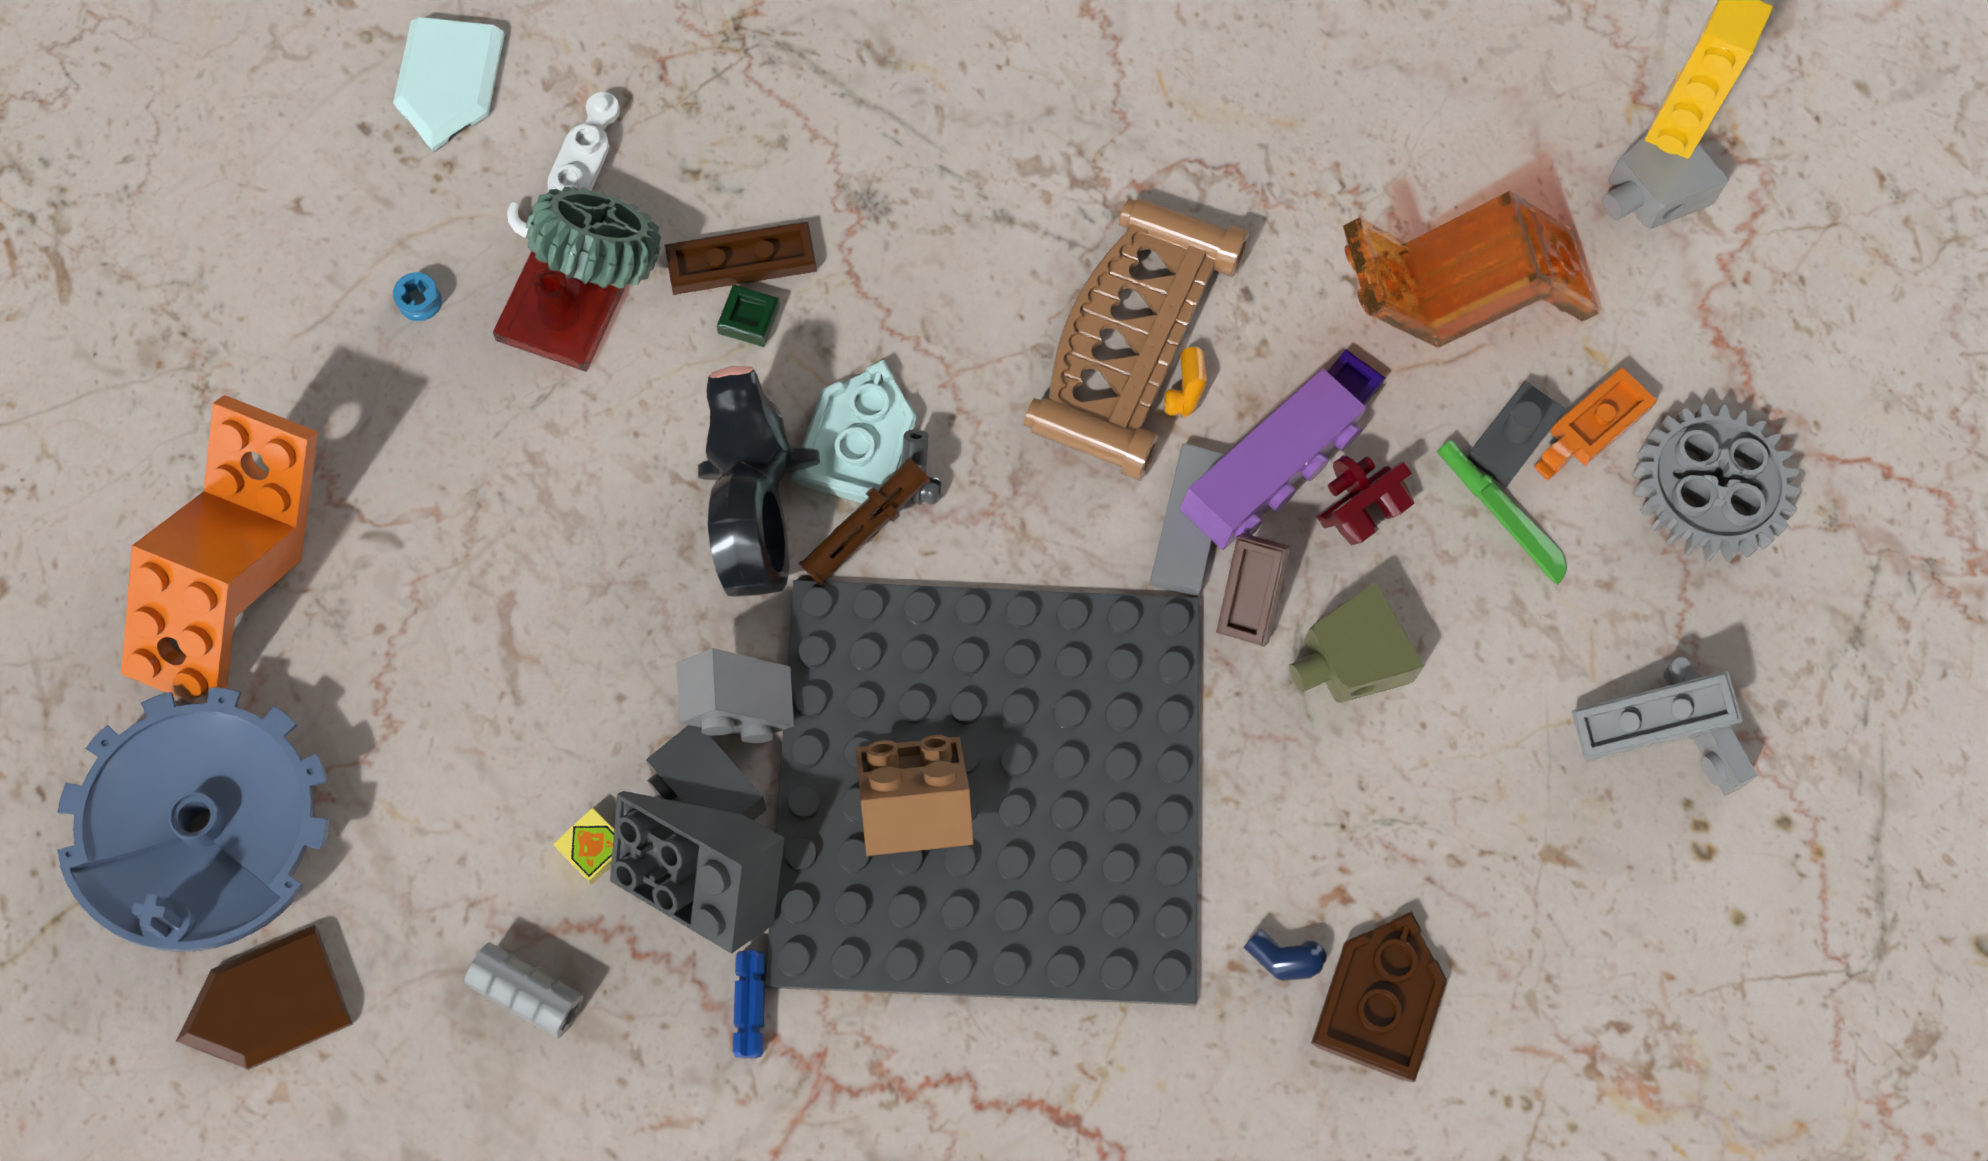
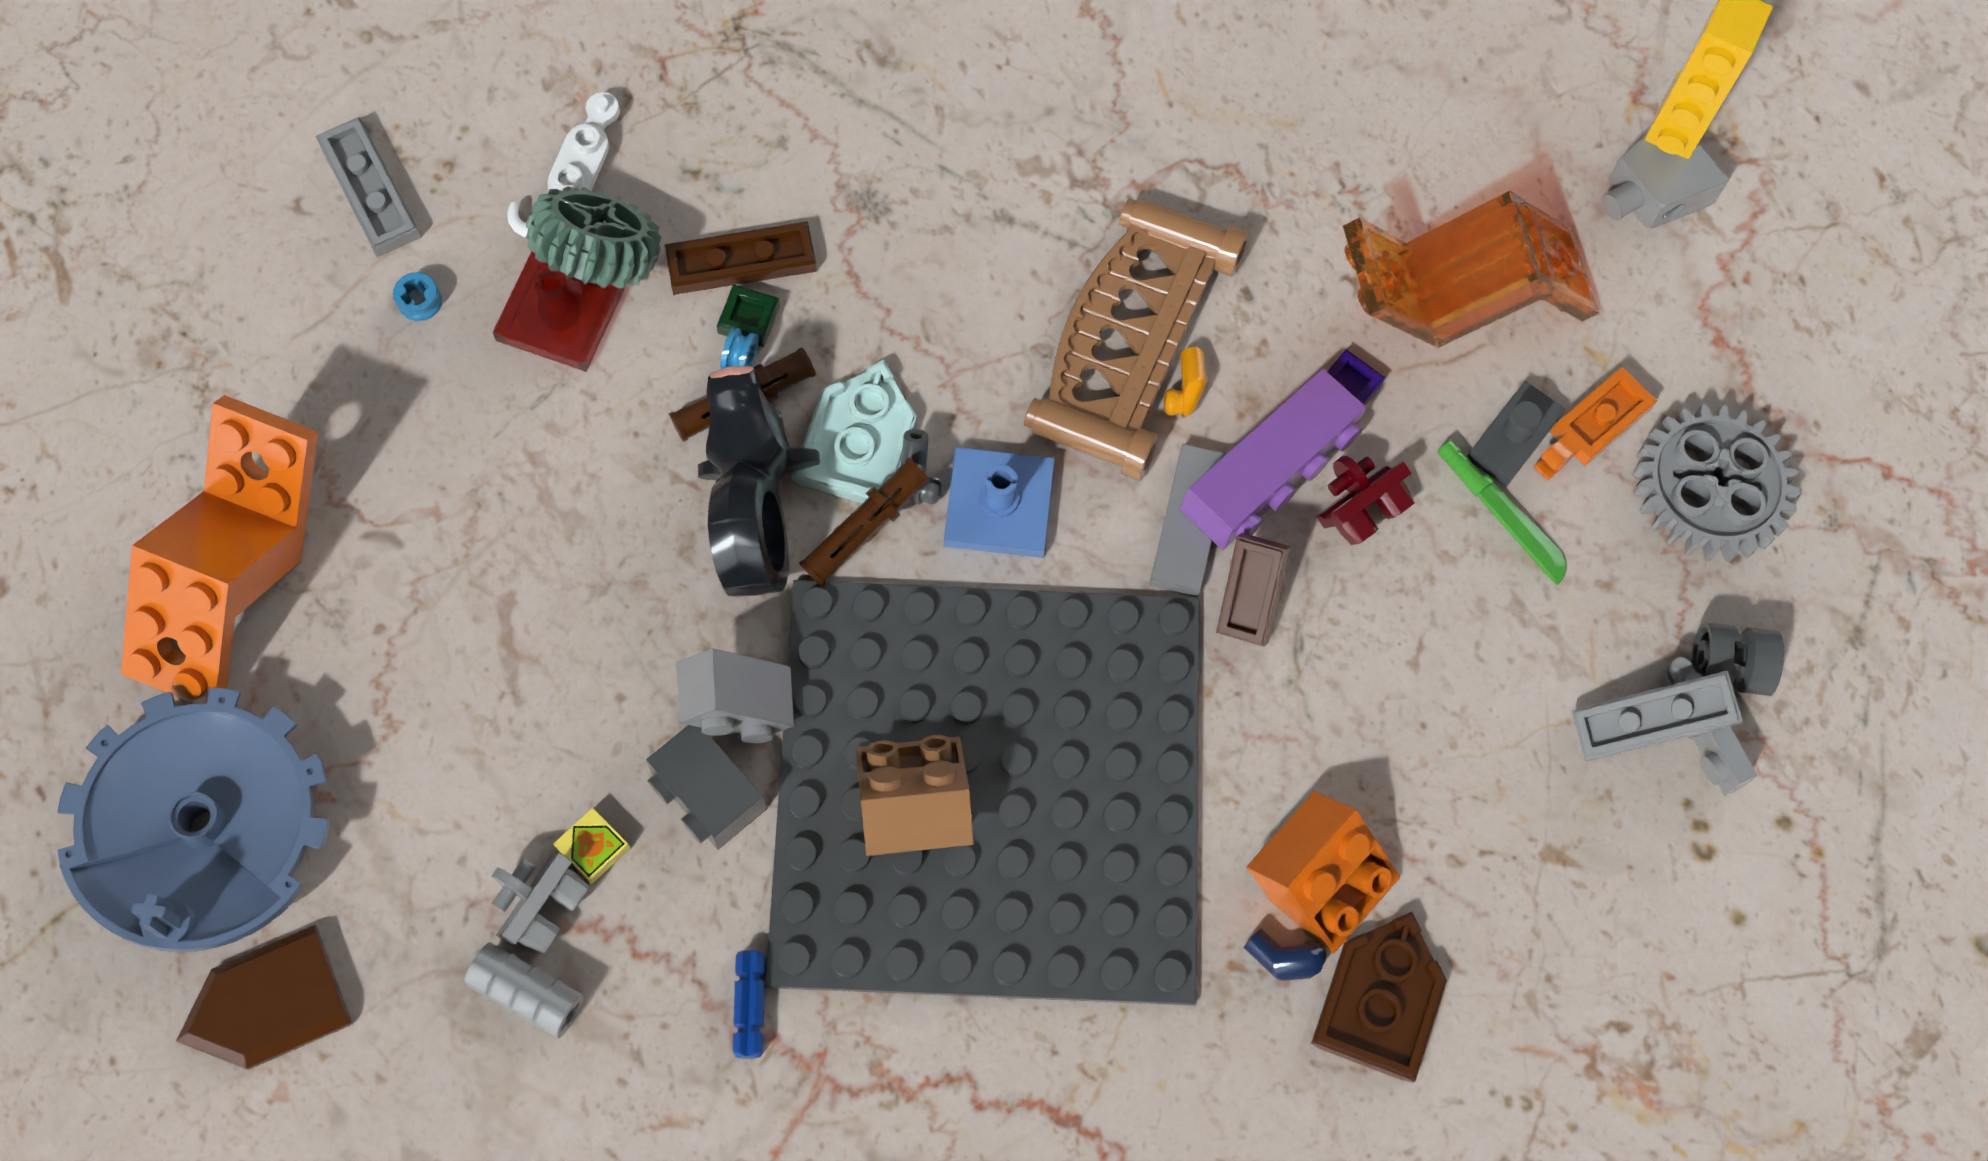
light aqua tile [393,17,505,152] -> none
dark grey slope [610,791,785,954] -> none
olive torso [1289,582,1424,703] -> none
none -> light grey tile [315,117,421,257]
none -> light grey hips [491,853,589,953]
none -> reddish brown pin [669,347,816,442]
none -> dark azure bush [720,327,759,369]
none -> medium blue tile [944,447,1055,558]
none -> orange slope [1246,791,1401,954]
none -> dark grey wheel [1691,622,1784,696]

